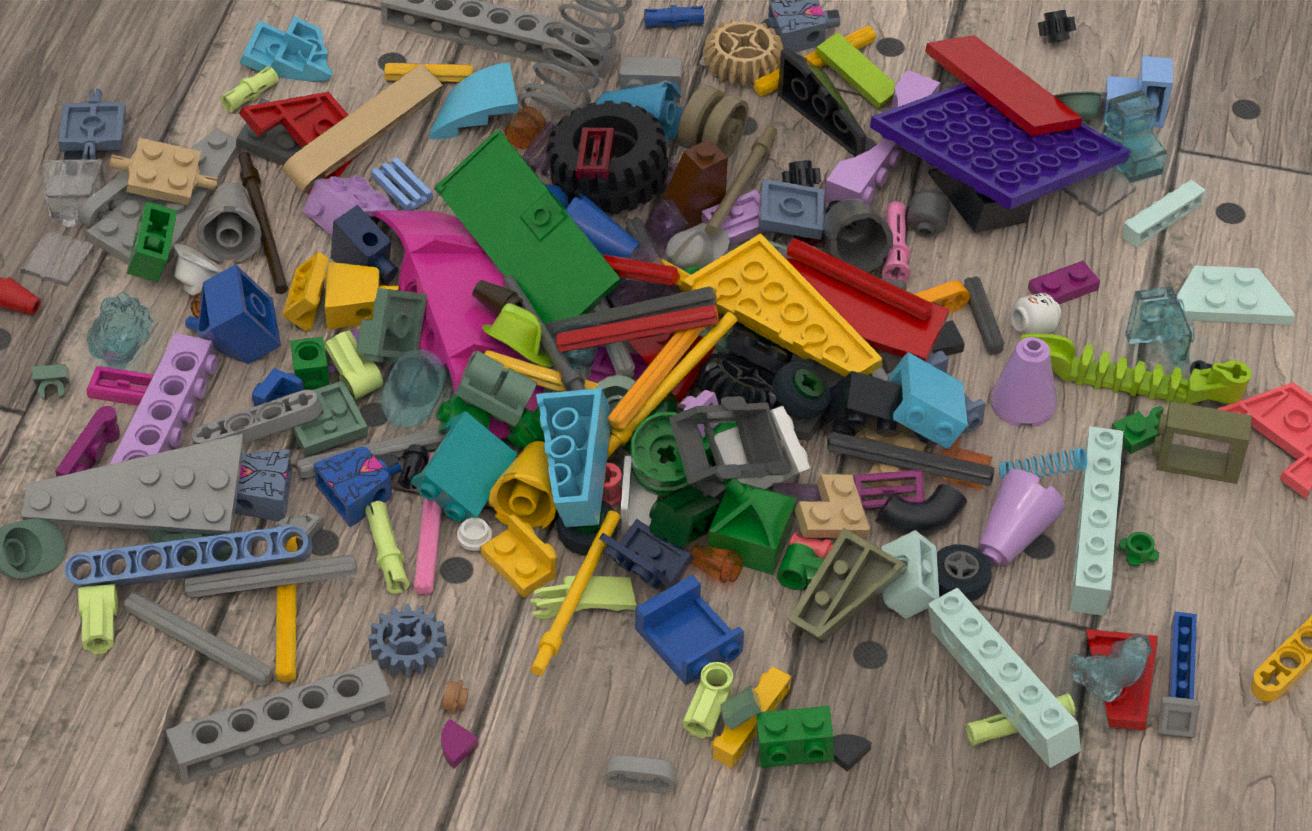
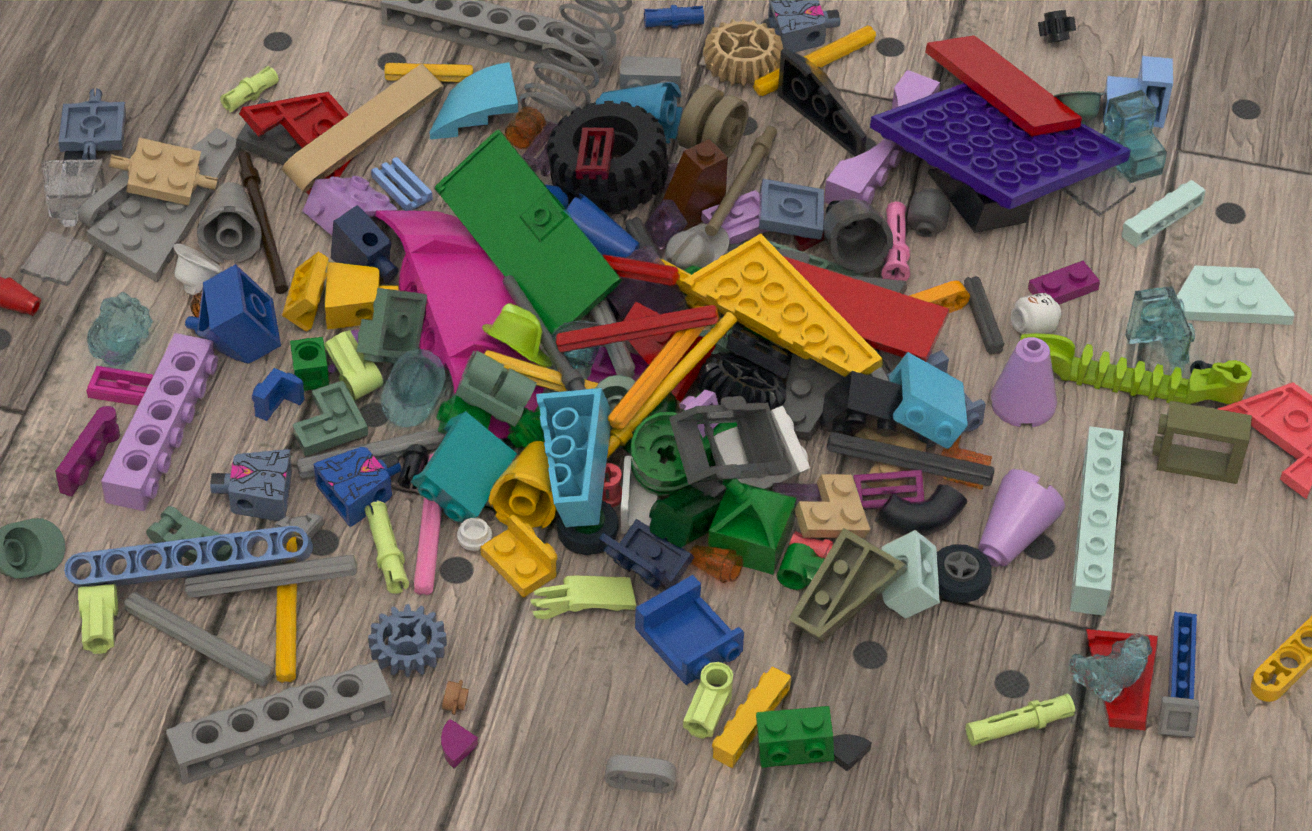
light grey wing [21,434,245,535] -> none
sand green tile [31,364,70,400] -> none
green brick [126,202,177,283] -> none
light grey beam [192,390,322,445] -> none
medium azure slope [239,16,333,81] -> none
dark brown cone [472,280,523,317] -> none
yellow bar [530,511,620,676] -> none
dark grey axle [544,286,717,341] -> none
sand green tile [721,686,761,730] -> none
black wheel [773,362,831,419] -> none
black gear [782,160,821,187] -> none
red axle [787,239,933,321] -> none
lime tile [815,32,896,110] -> none
light aqua brick [927,588,1081,768] -> none
black tile [931,320,965,356] -> none
medium azure piece [999,447,1088,480] -> none
green plate [1111,406,1164,454] -> none
green plate [1119,532,1159,566] -> none

